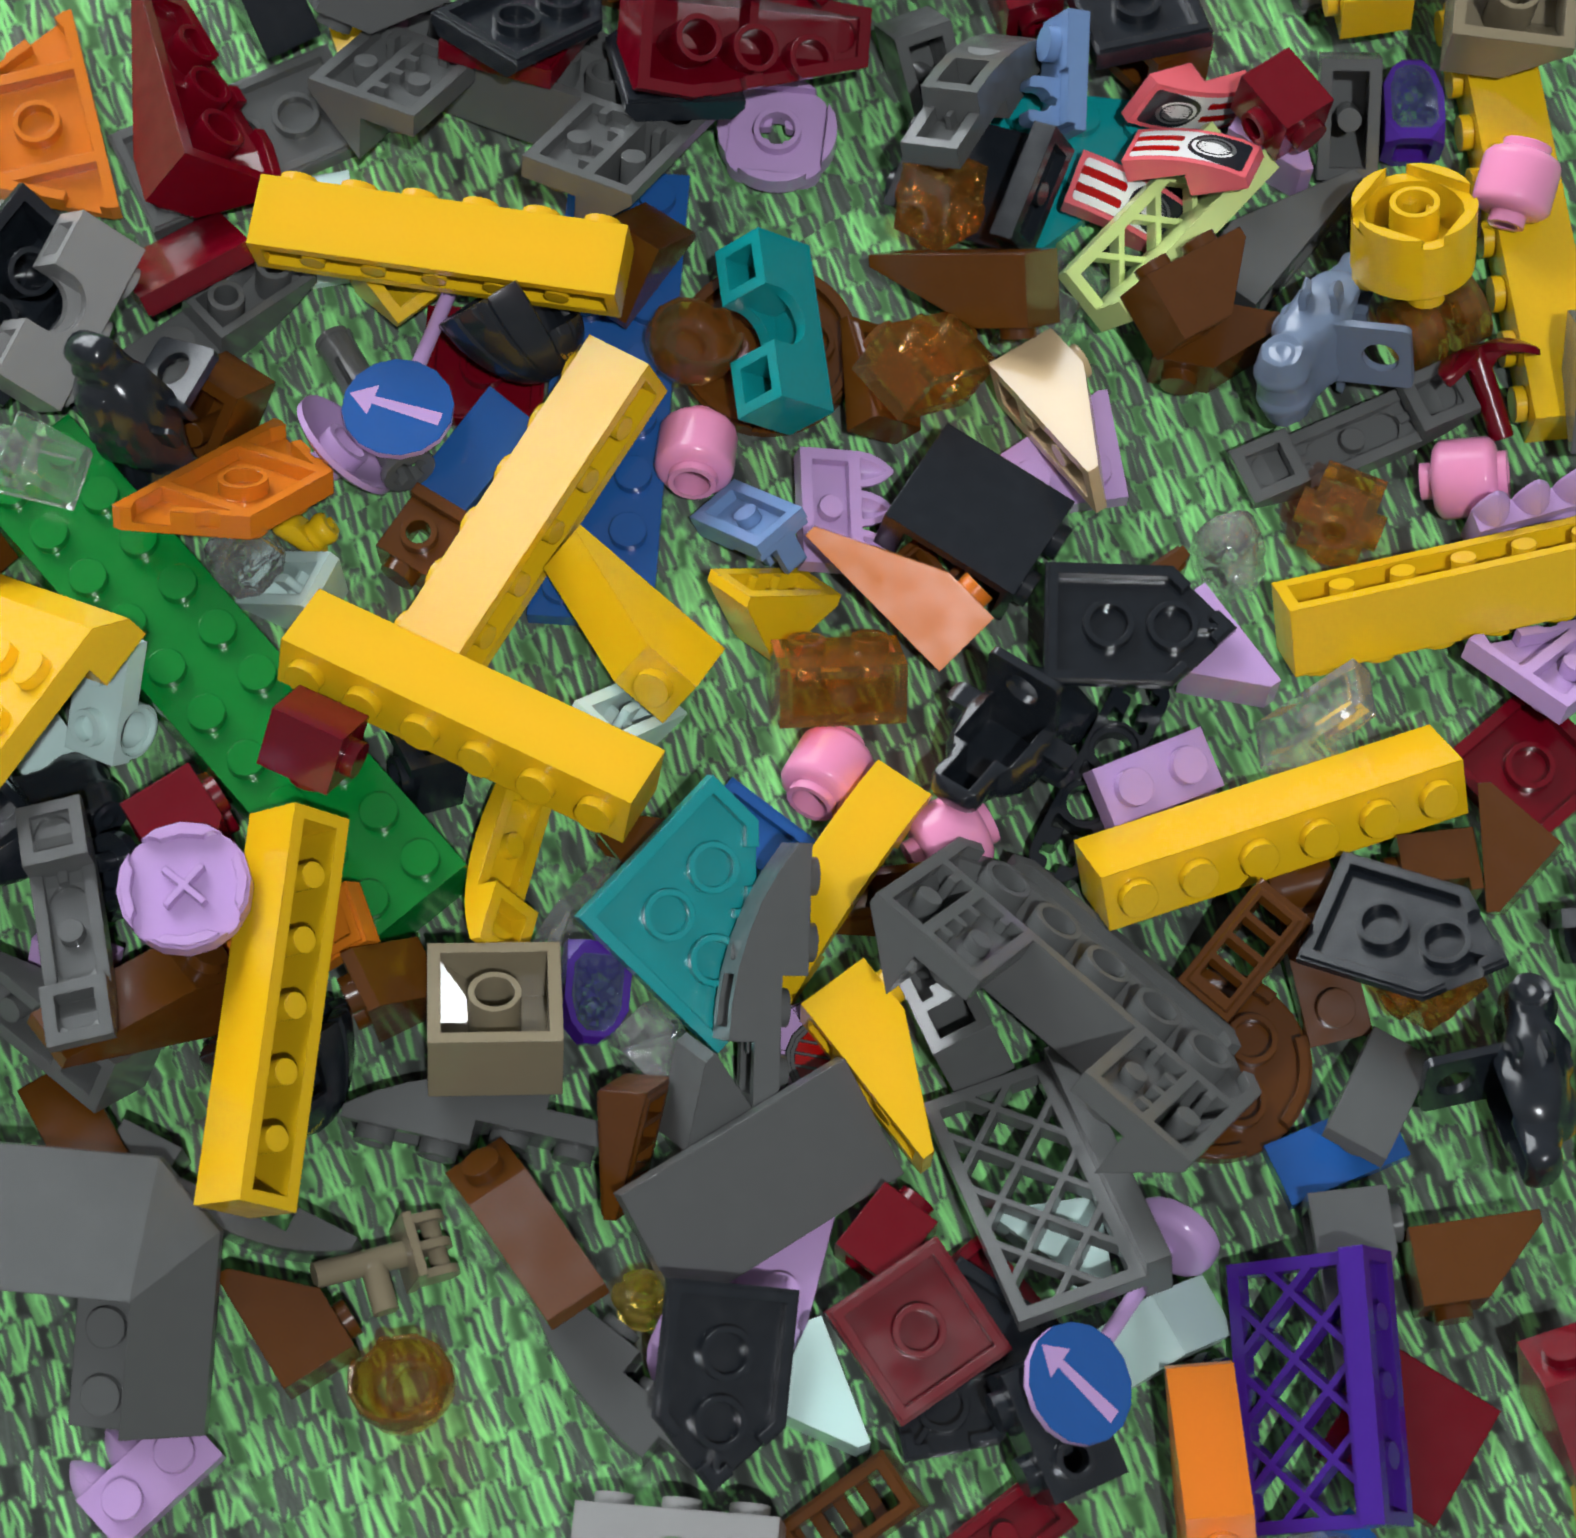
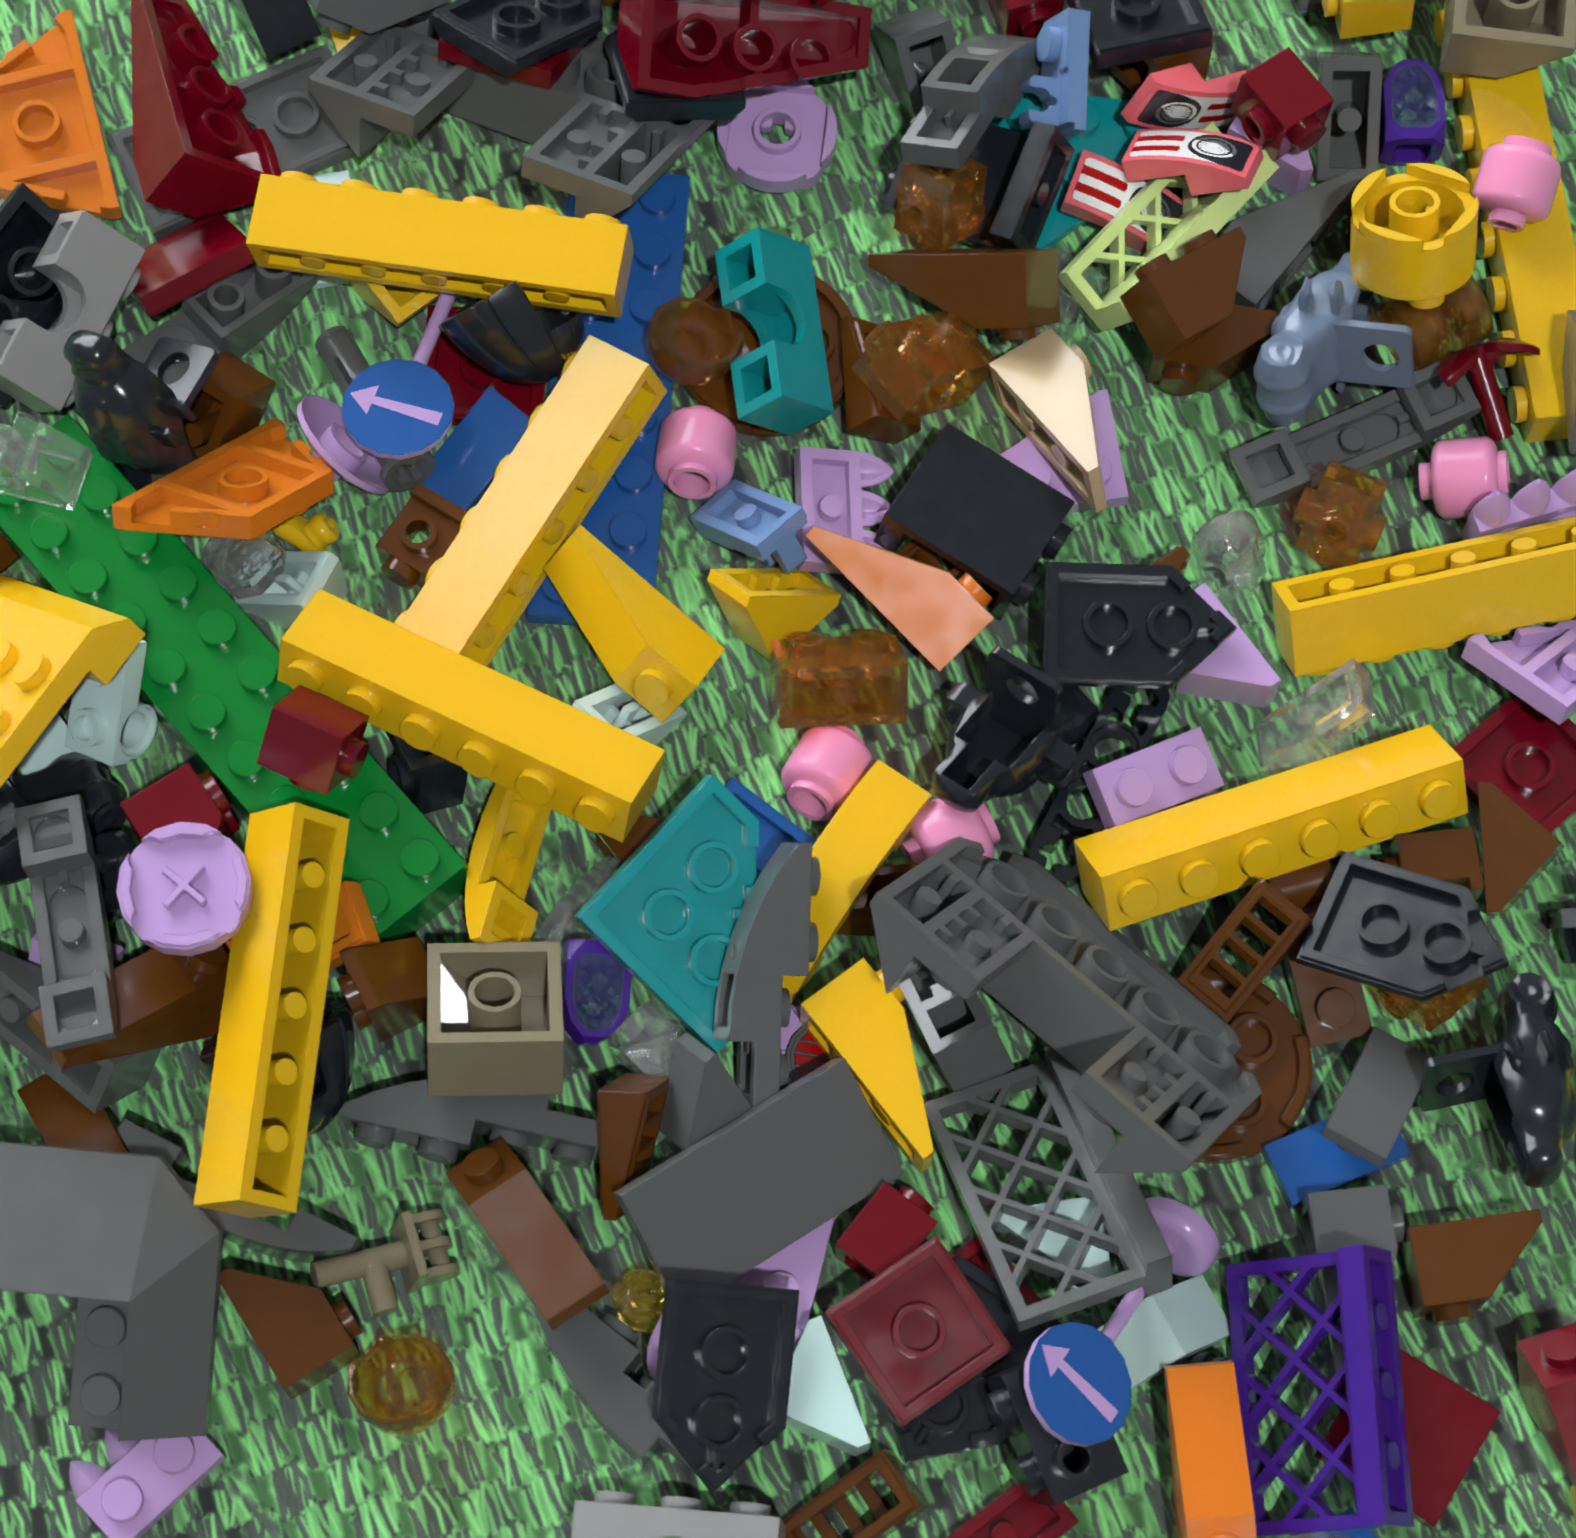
reddish brown slope [606,202,696,329] -> none

